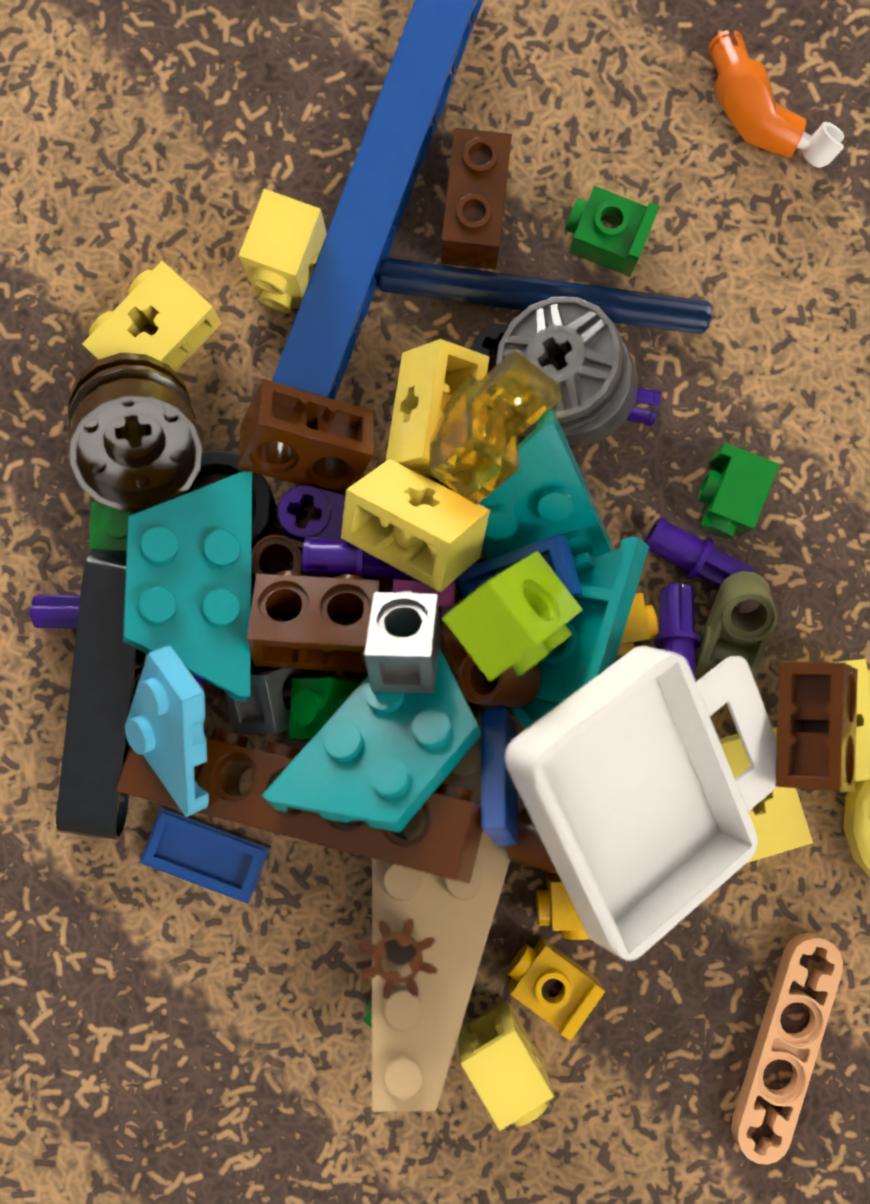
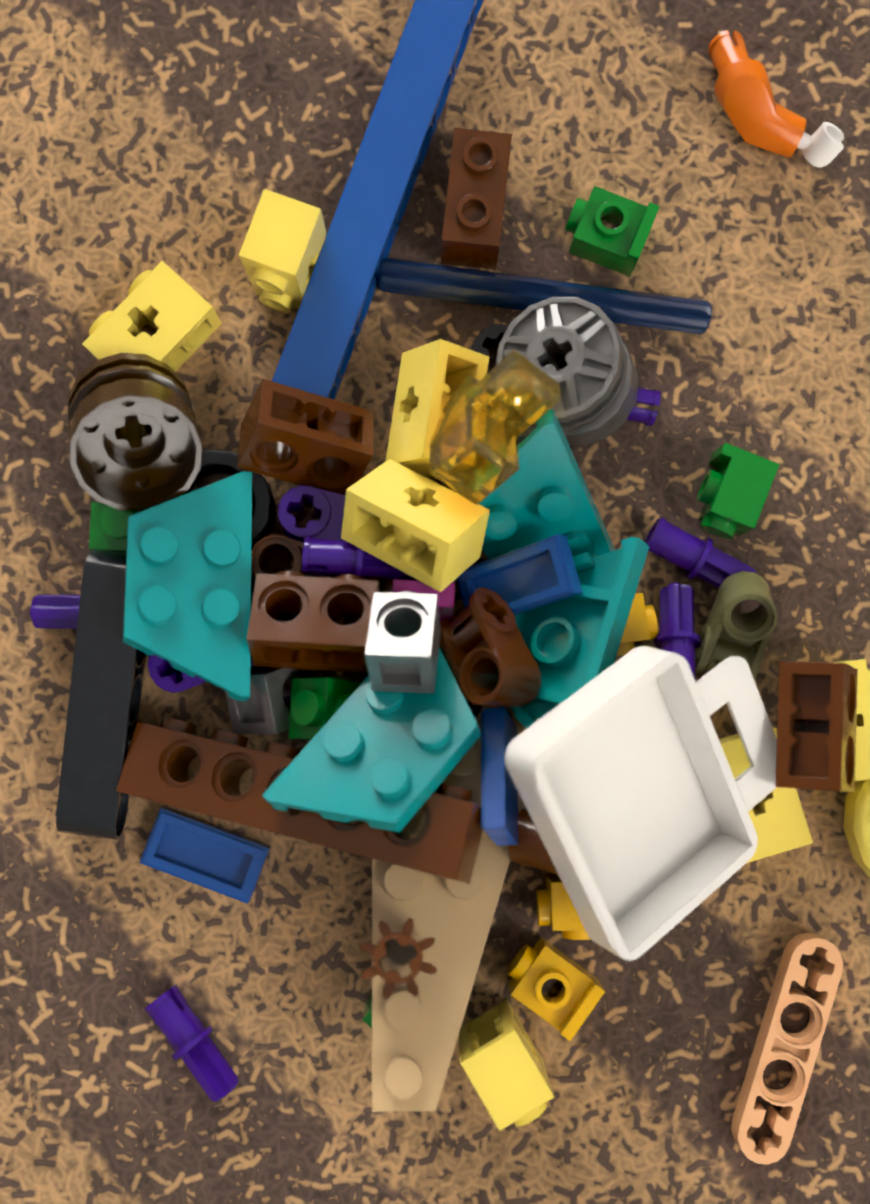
medium azure wing [124,646,209,817] -> none
lime brick [442,551,583,681] -> none
none -> dark purple axle [144,985,238,1102]

